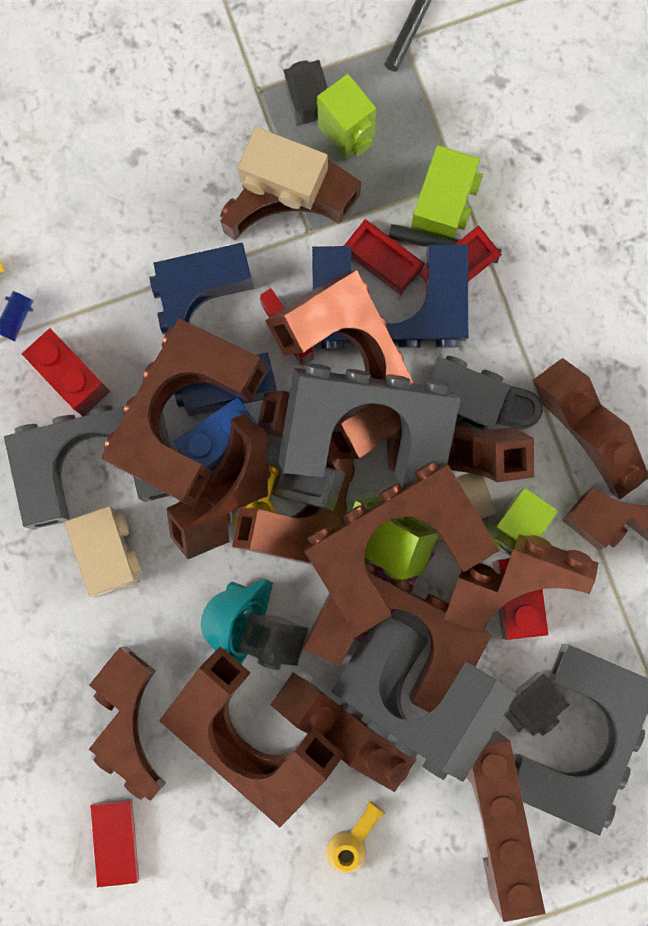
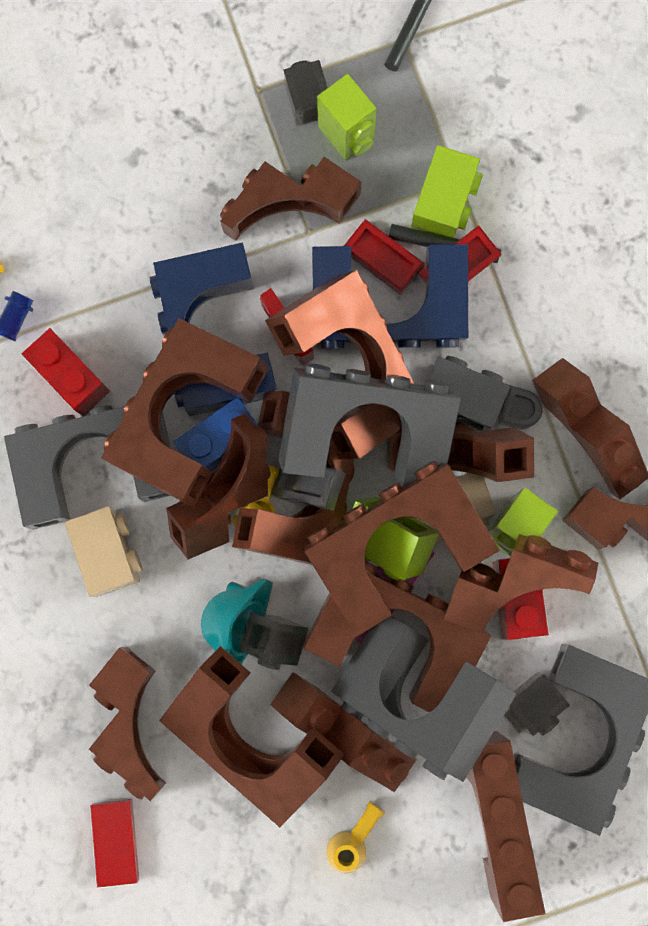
tan brick [237,126,328,210] -> none

